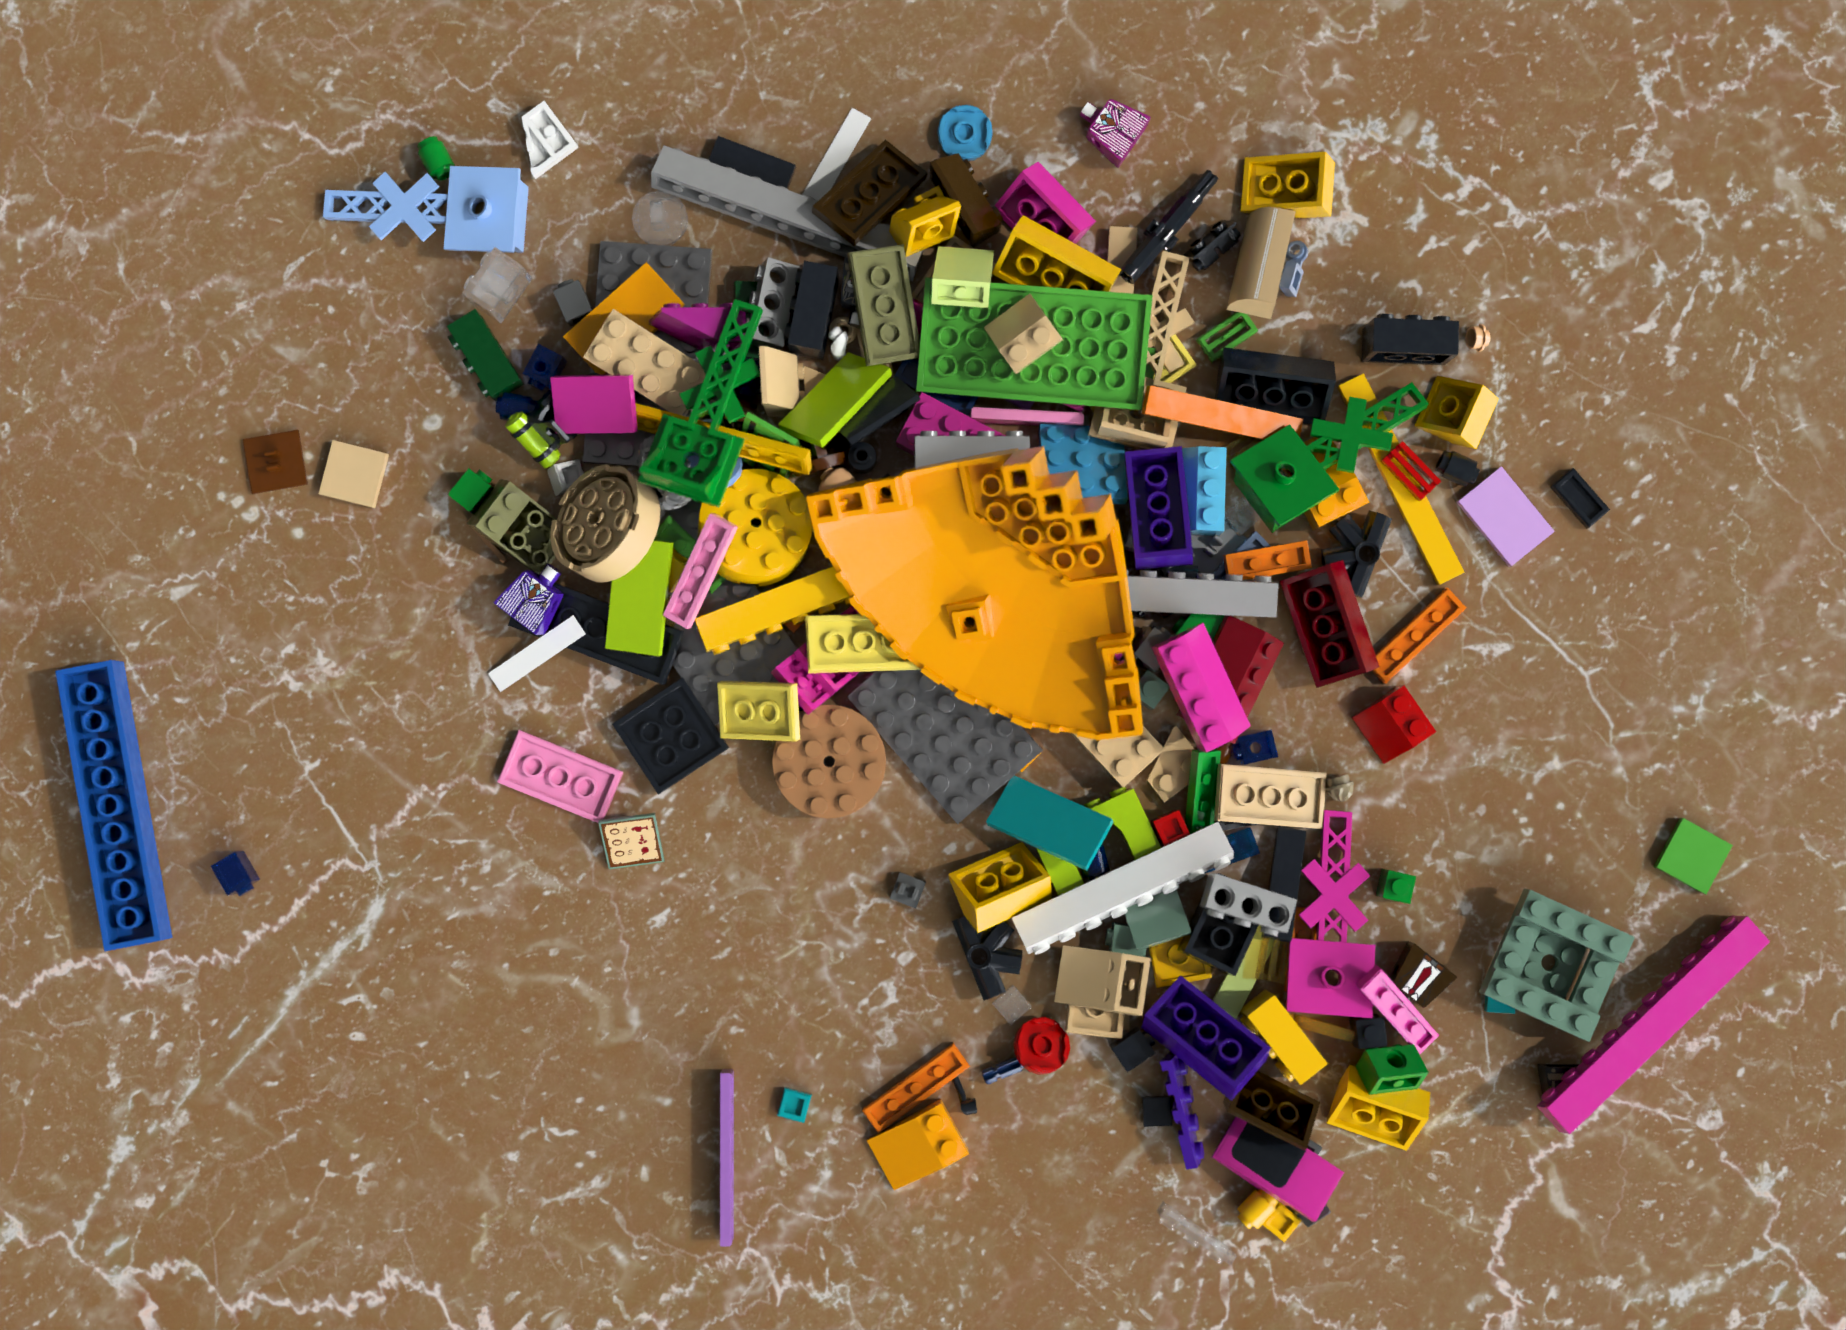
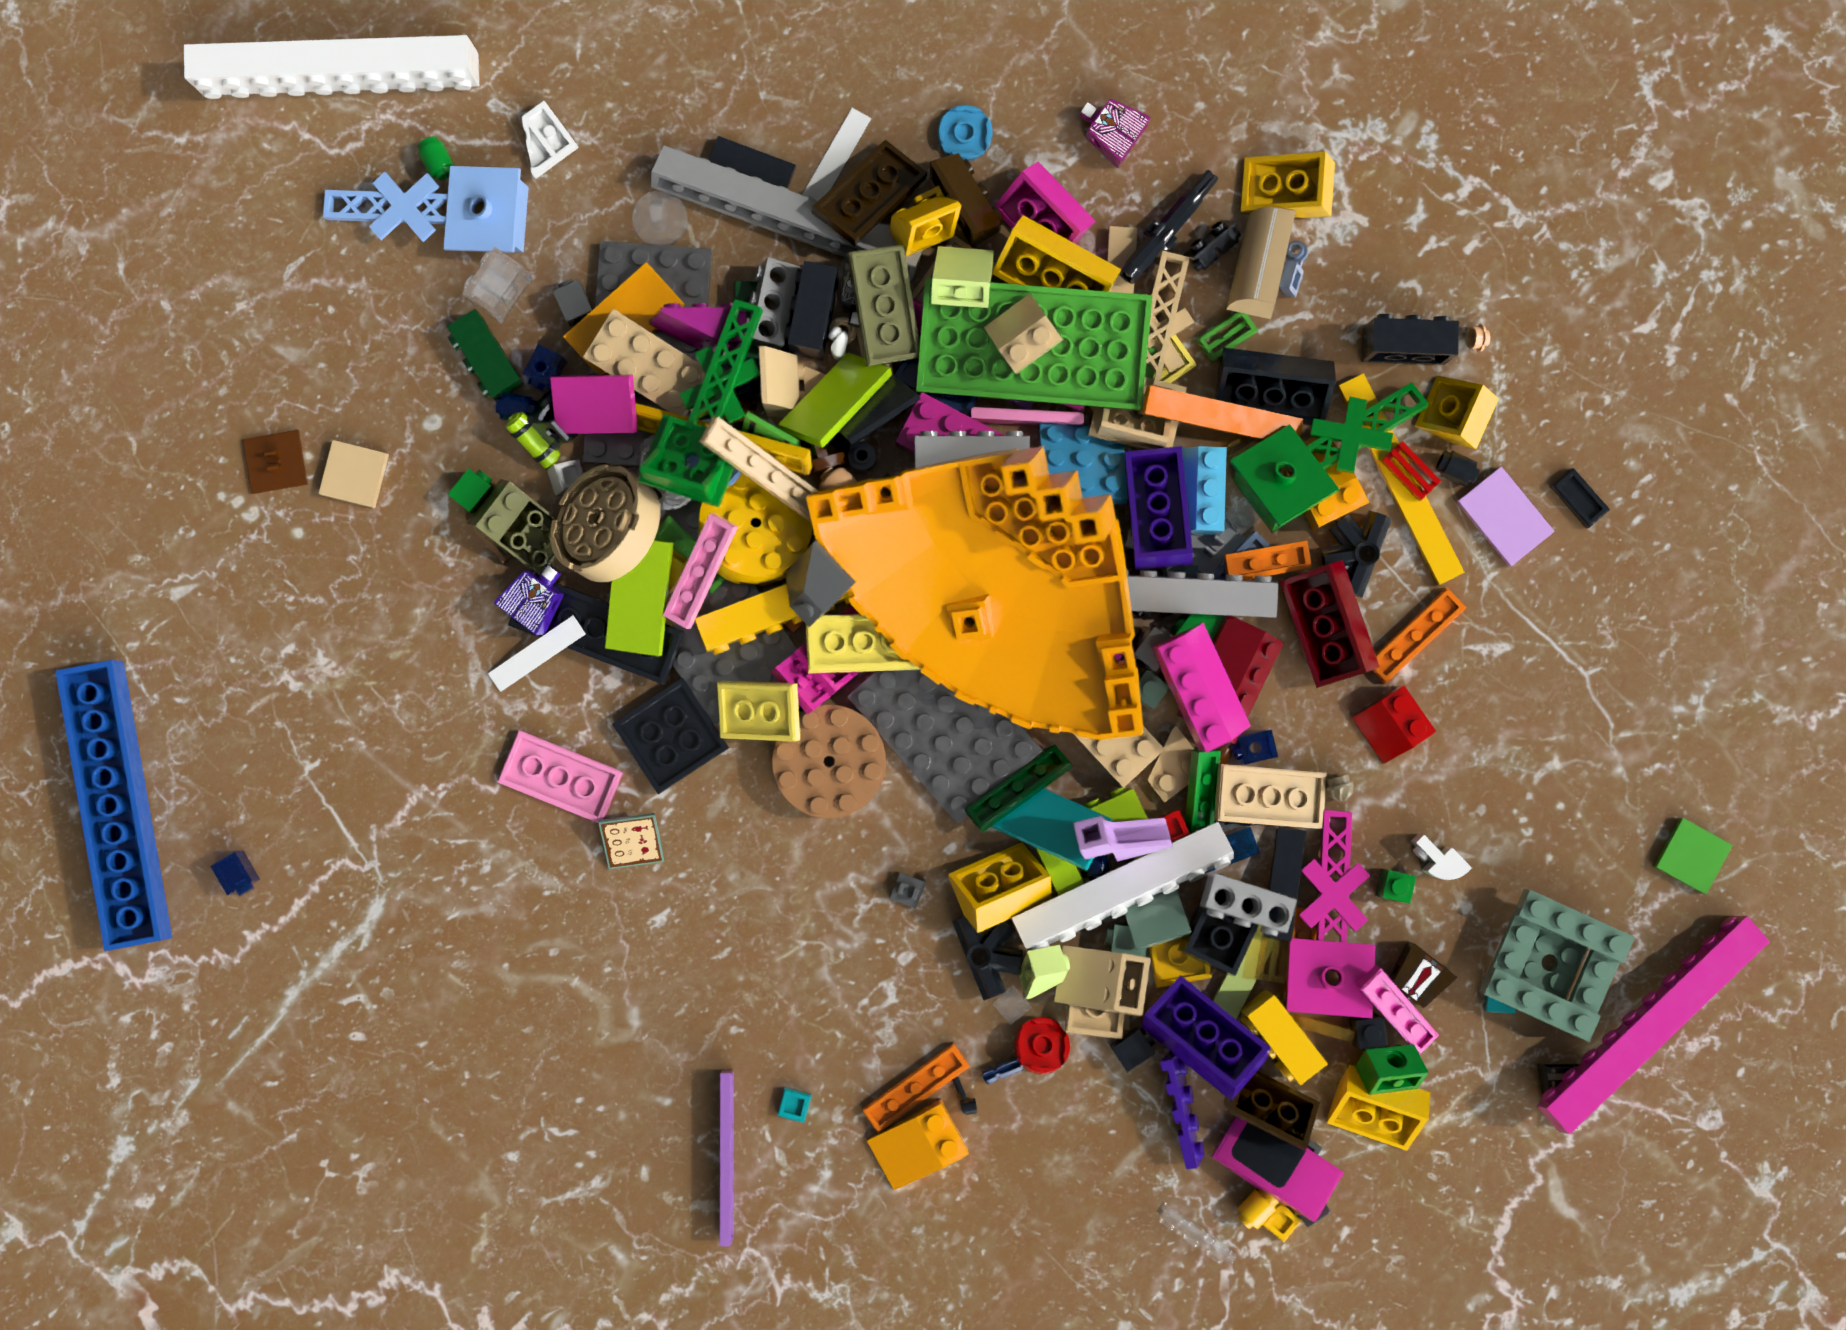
black tile [1142,1096,1172,1127] -> none
none -> white brick [184,35,479,99]
none -> tan tile [699,417,819,523]
none -> dark grey slope [786,540,856,627]
none -> dark green tile [964,744,1073,833]
none -> yellowish green slope [1019,945,1070,999]
none -> lavender arch [1074,816,1173,861]
none -> white brick [1410,834,1472,880]

